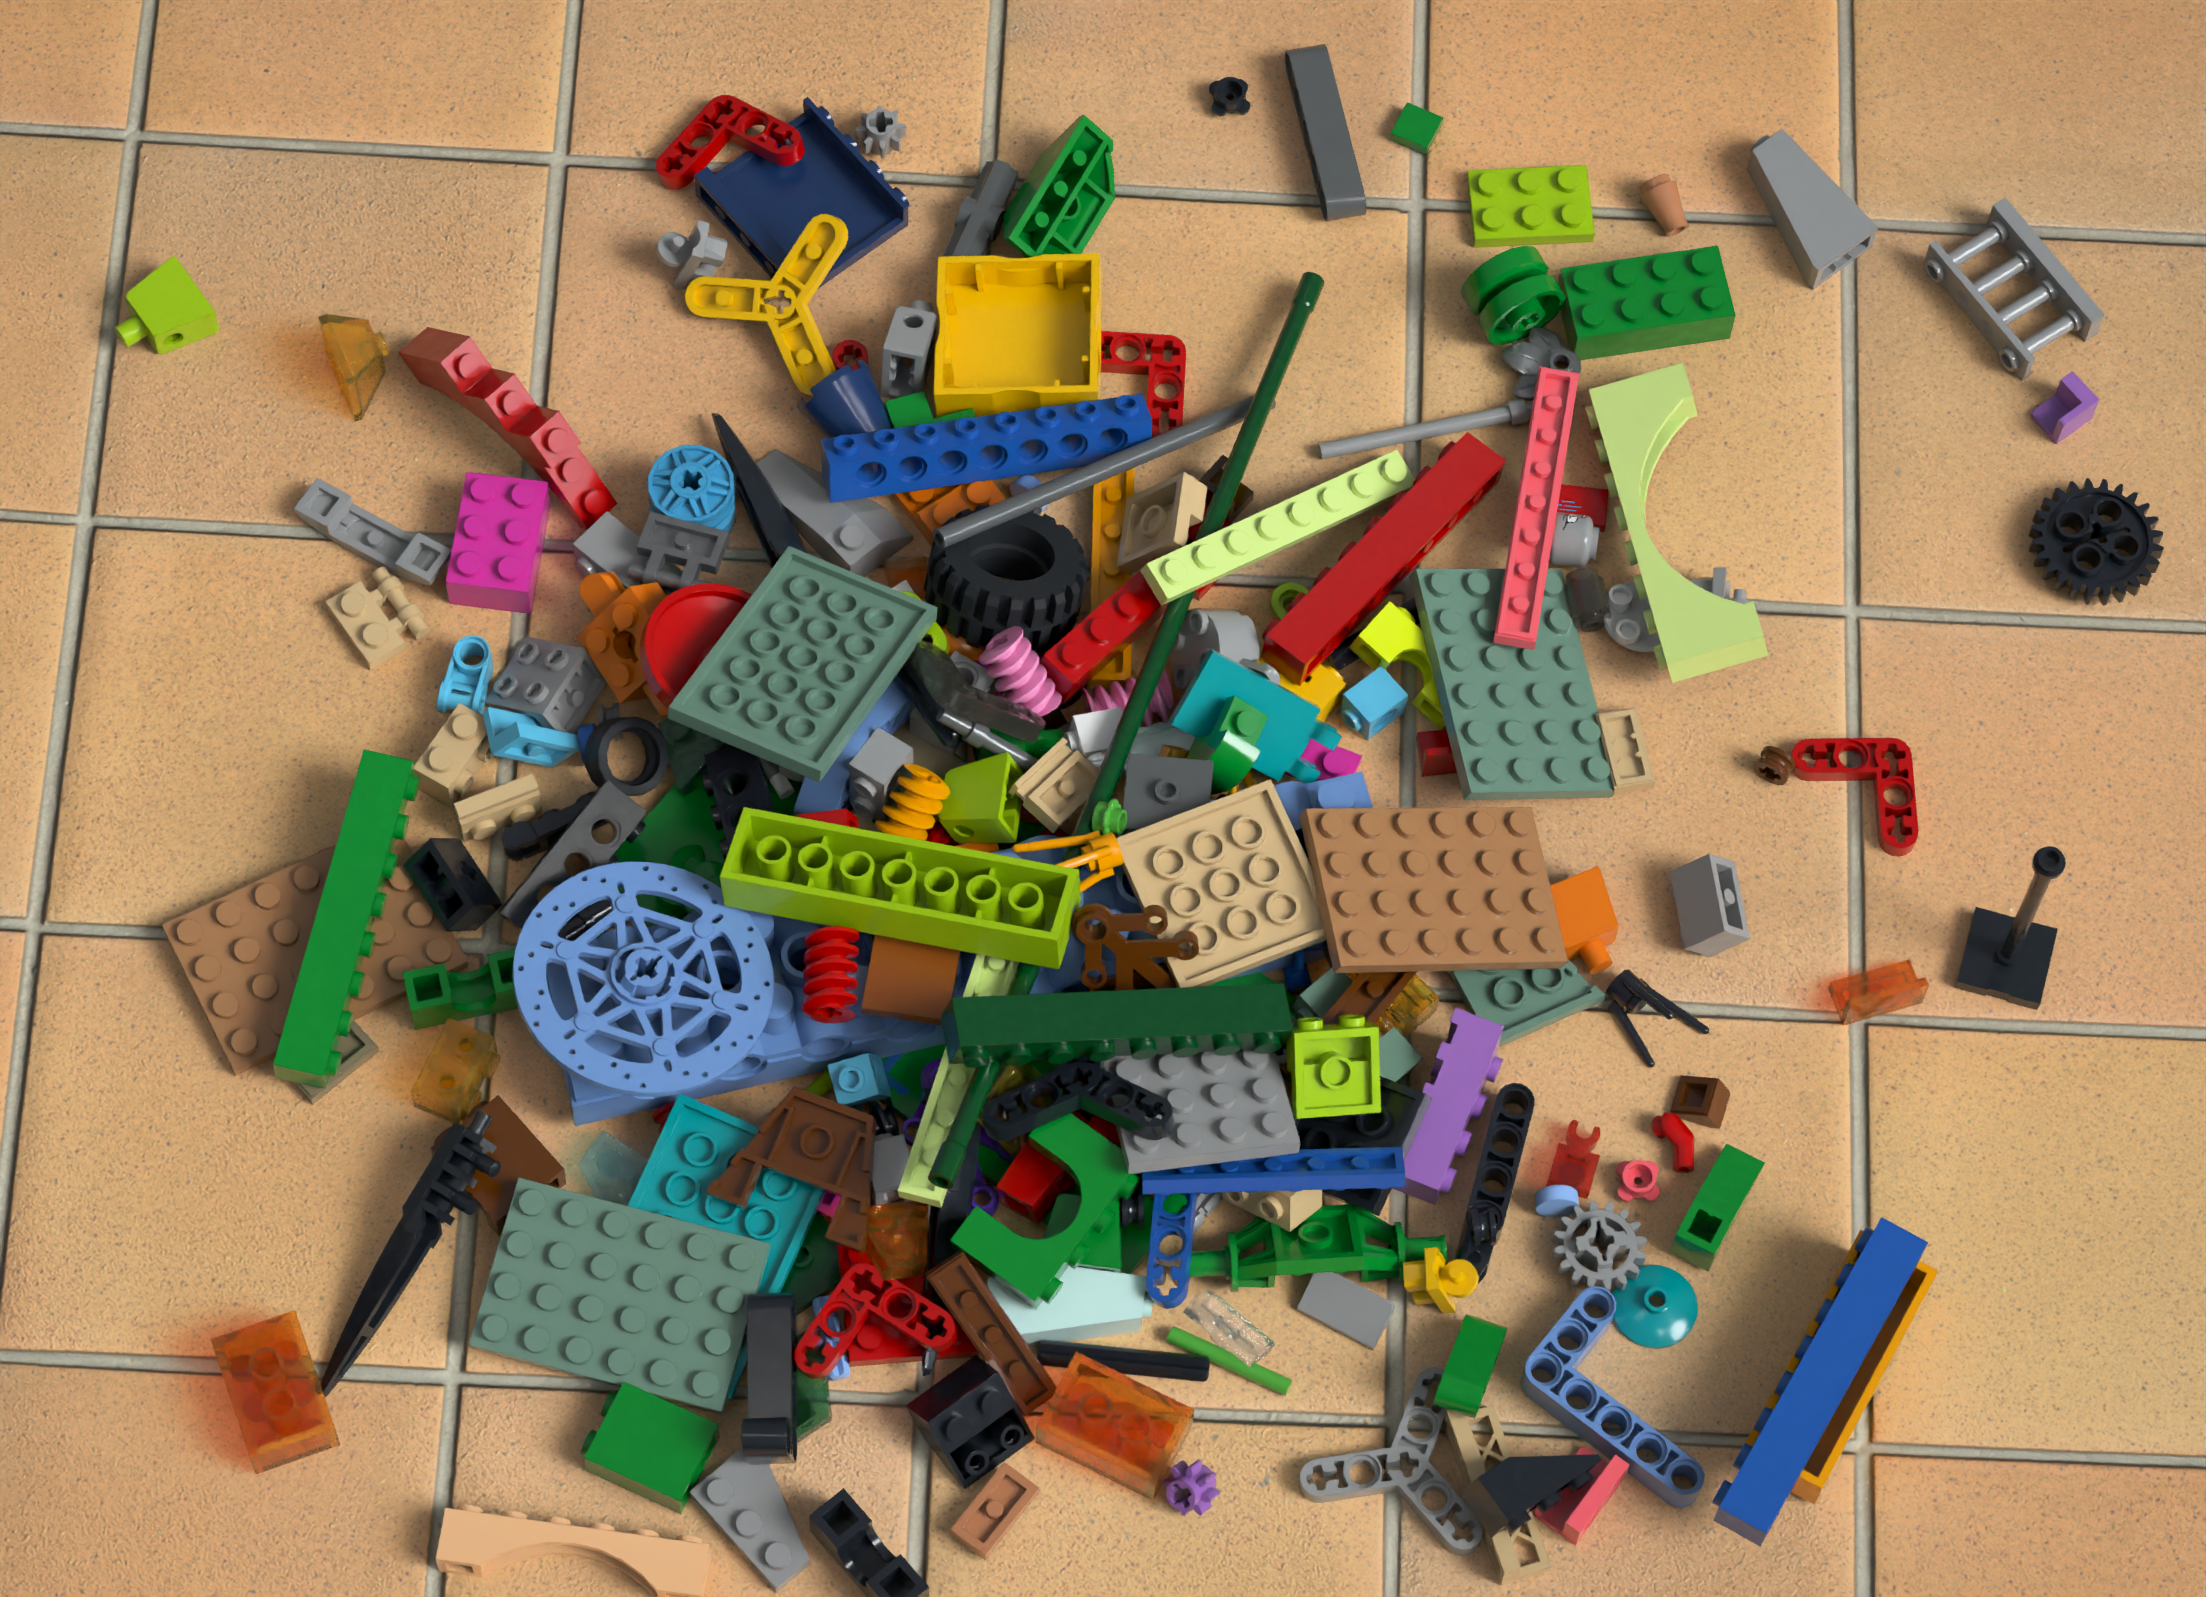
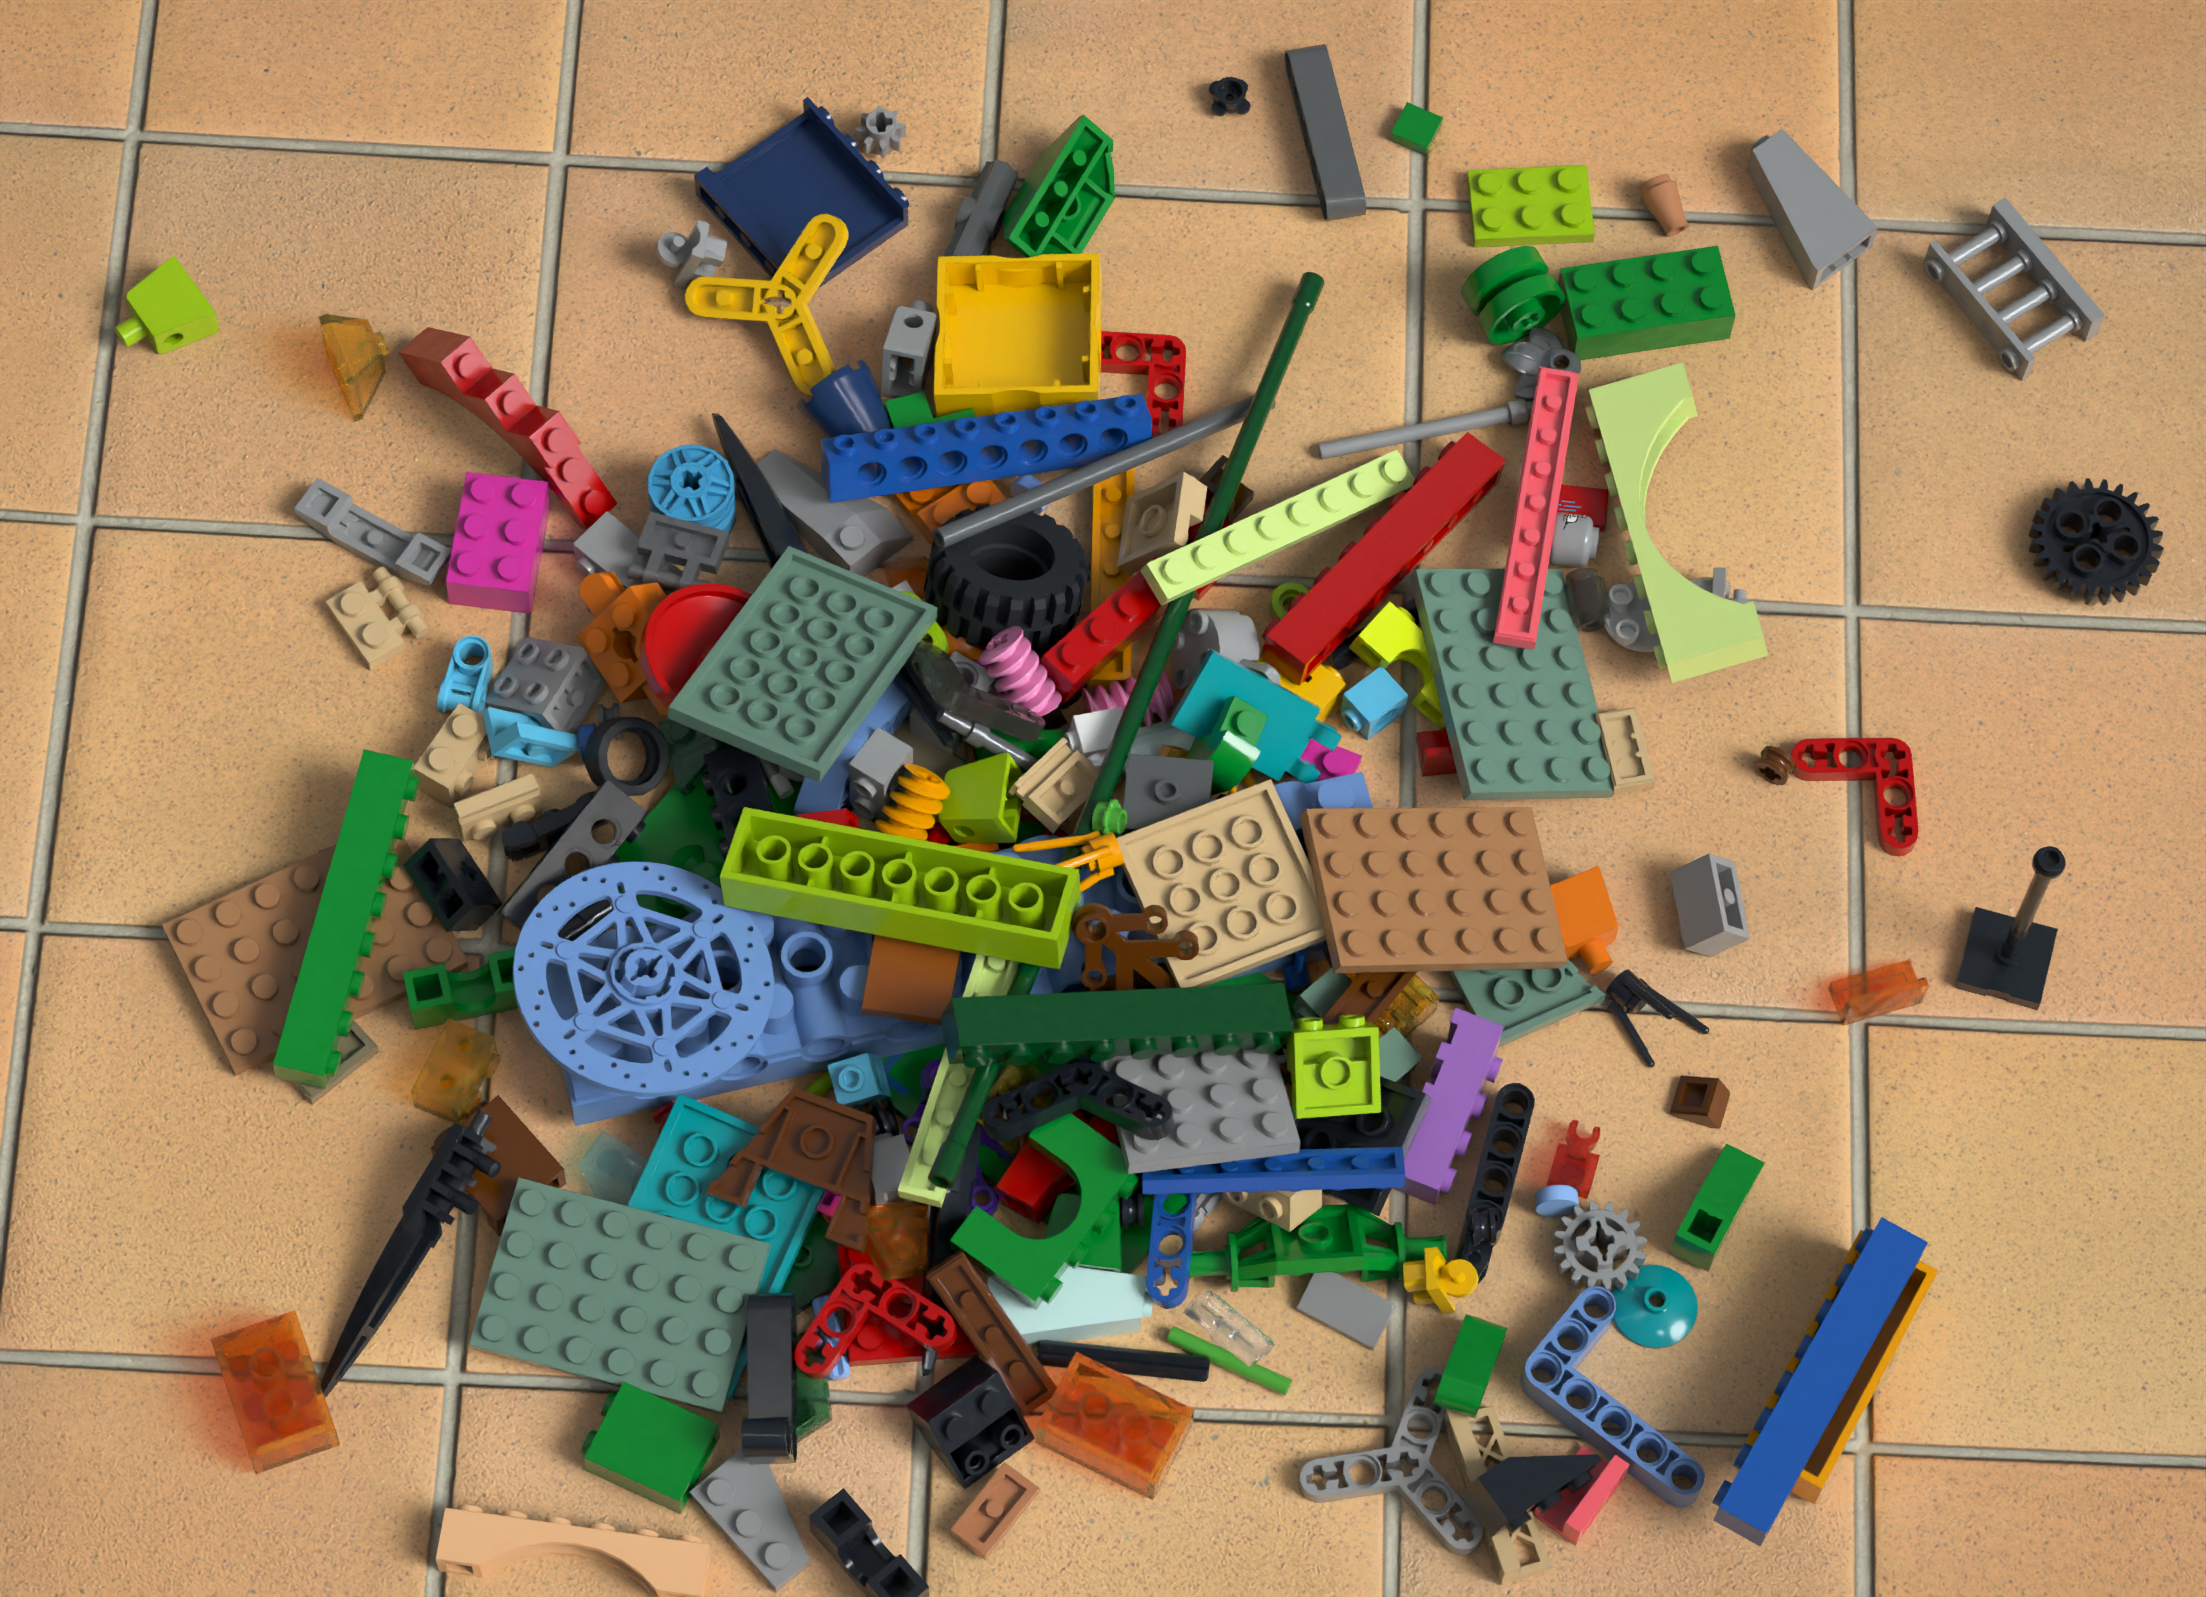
red beam [656,95,805,190] -> none
red piece [802,926,859,1024] -> none
red bush [832,340,868,371] -> none
medium lavender gear [1162,1459,1220,1516] -> none
coral plate [1616,1160,1660,1202] -> none
red arm [1651,1112,1695,1173] -> none
medium lavender panel [2031,371,2100,444] -> none

